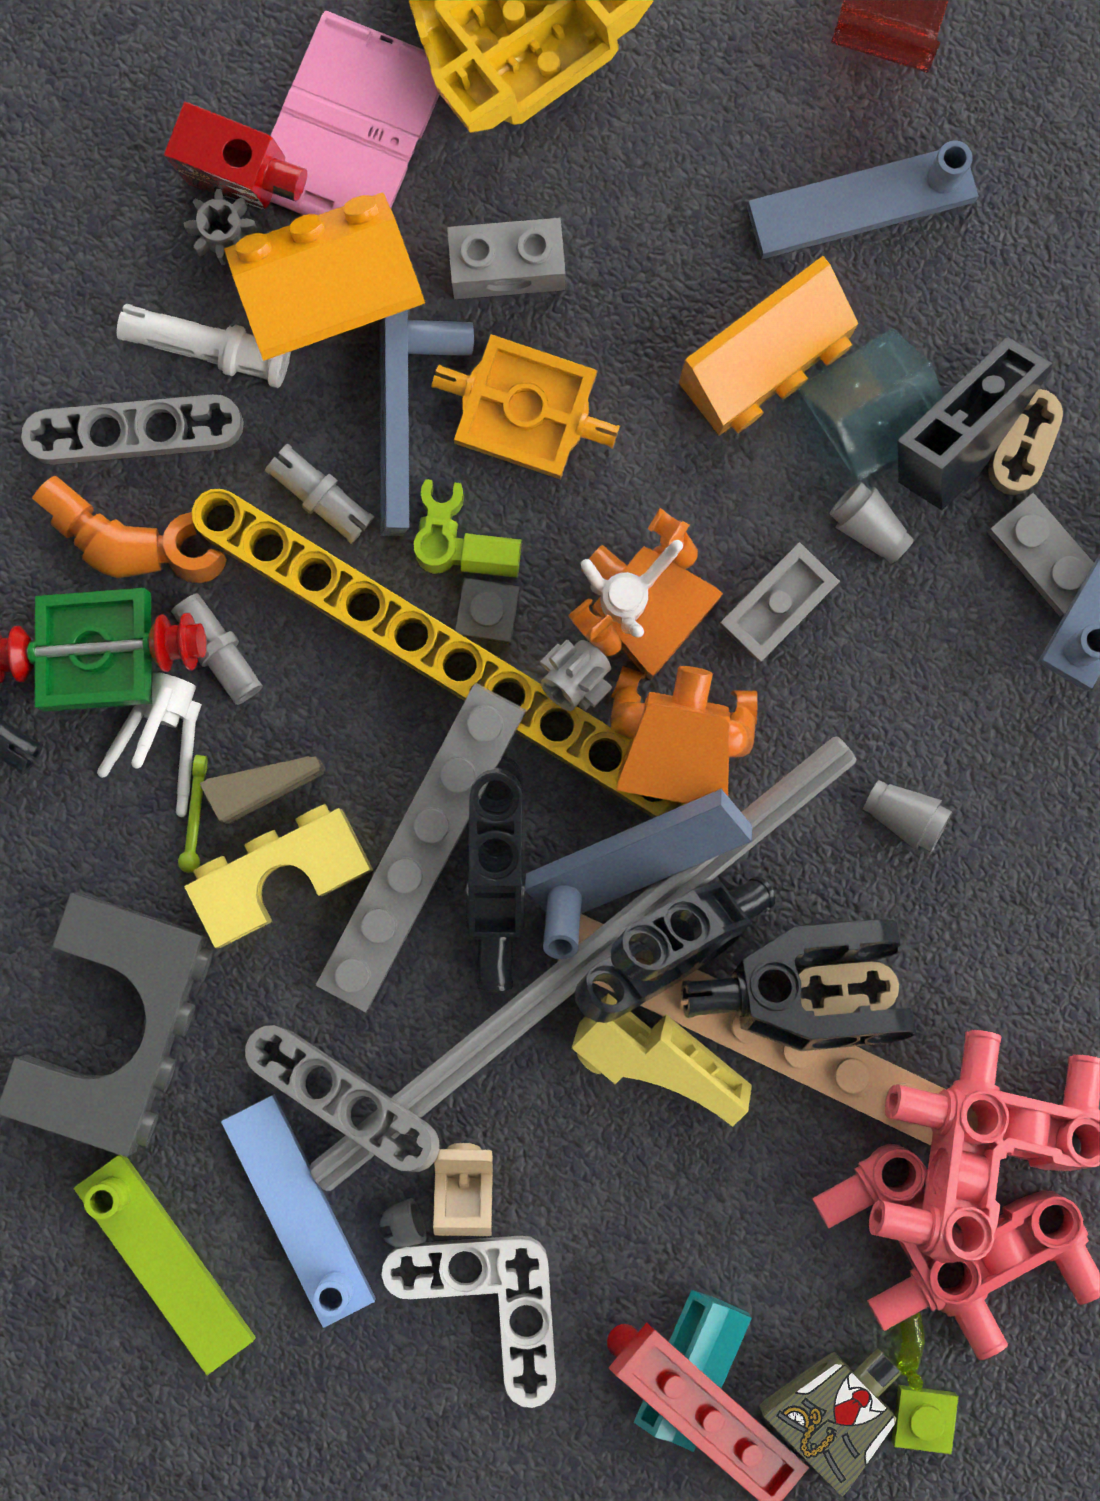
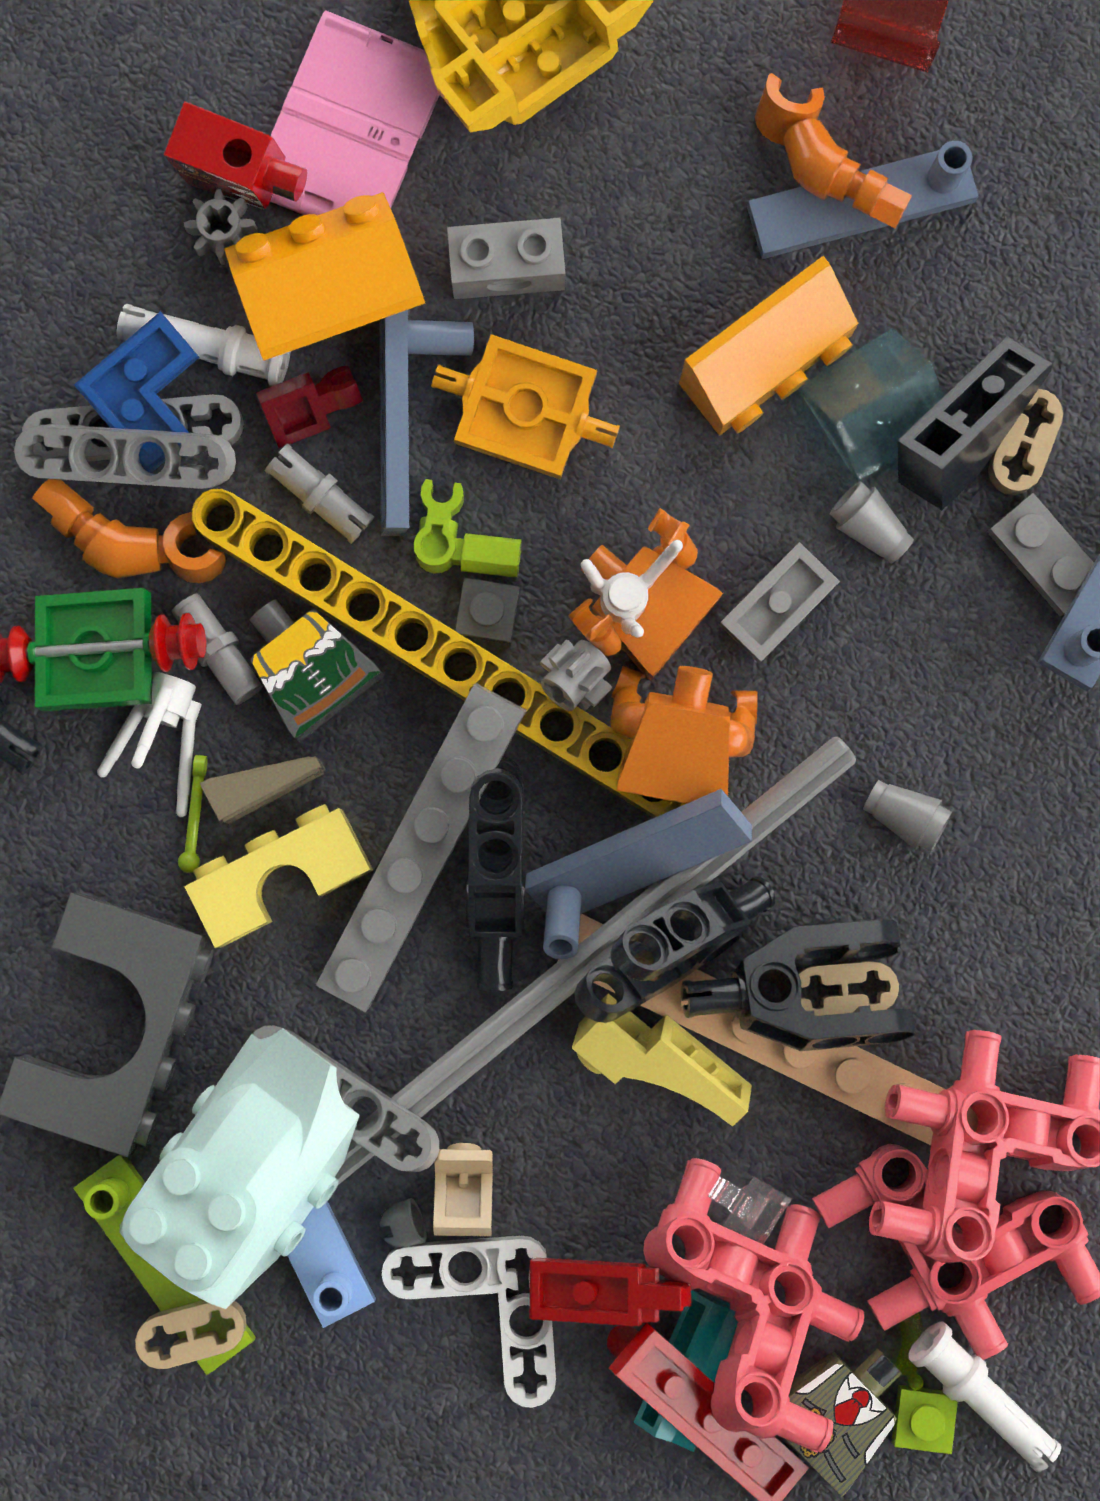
none -> light grey beam [14,424,236,489]
none -> blue tile [74,311,200,473]
none -> light aqua slope [120,1028,359,1309]
none -> tan beam [135,1300,247,1369]
none -> torso [250,599,384,742]
none -> dark red plate [256,365,363,448]
none -> red hinge [529,1258,691,1326]
none -> coral pin [643,1158,864,1453]
none -> clear plate [708,1176,792,1244]
none -> orange piece [755,73,912,228]
none -> white pin [909,1321,1061,1472]

